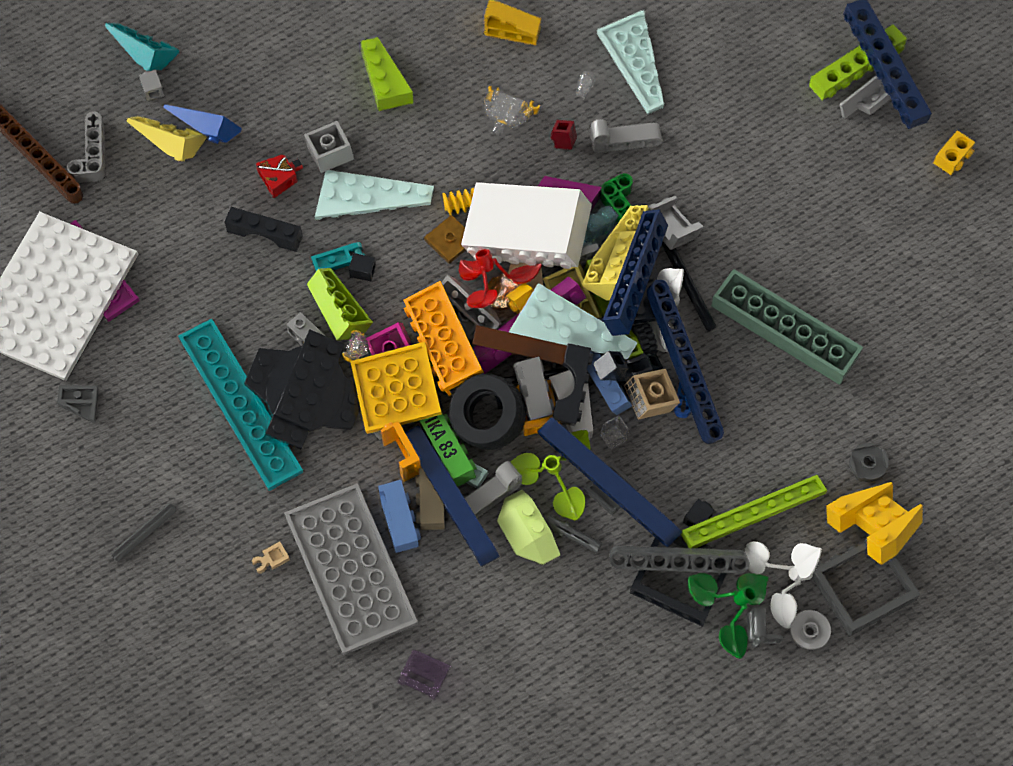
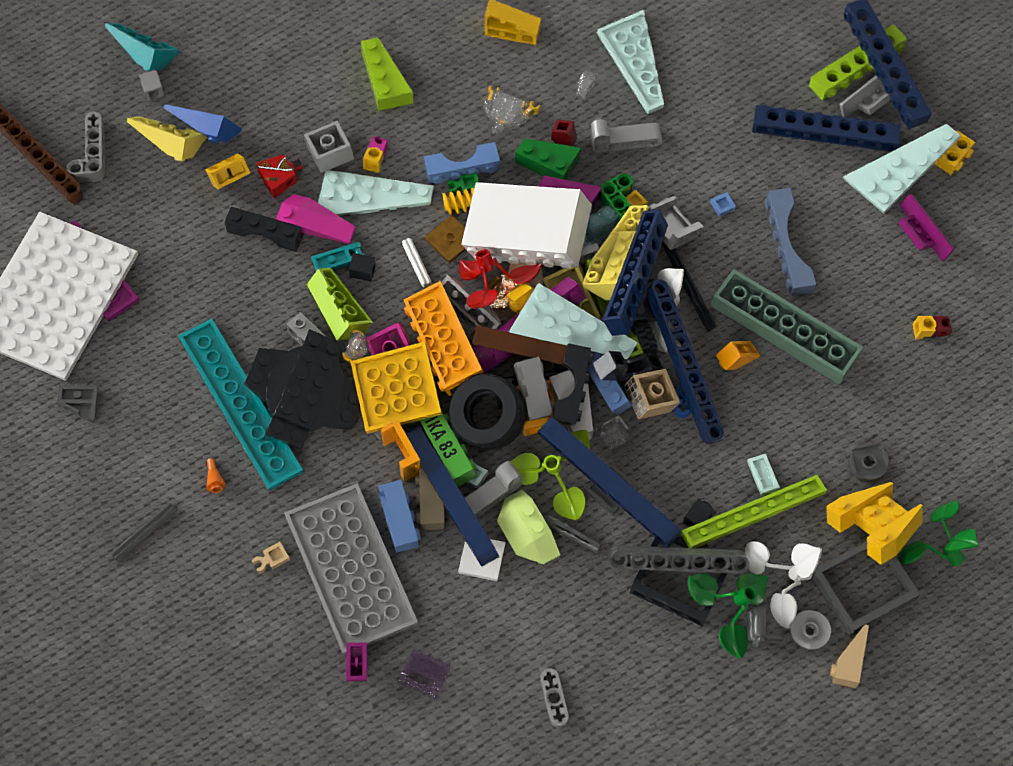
none -> yellow brick [205,153,250,189]
none -> orange cone [206,458,226,493]
none -> dark pink wedge [276,194,356,244]
none -> magenta slope [346,642,368,682]
none -> yellow leg [363,136,389,173]
none -> white axle [402,238,431,288]
none -> medium blue arch [424,142,500,184]
none -> green plate [447,172,479,195]
none -> white plate [458,539,506,581]
none -> green wedge [515,138,581,180]
none -> light grey beam [540,668,569,728]
none -> yellow tile [625,190,648,206]
none -> medium blue plate [710,192,736,217]
none -> light orange slope [716,341,761,370]
none -> light aqua plate [747,454,780,496]
none -> dark blue brick [752,105,900,152]
none -> sand blue arch [765,188,816,296]
none -> tan slope [830,625,869,688]
none -> light aqua wing [843,124,960,213]
none -> green plant [897,500,979,567]
none -> magenta bracket [898,194,954,261]
none -> leg [912,316,952,339]

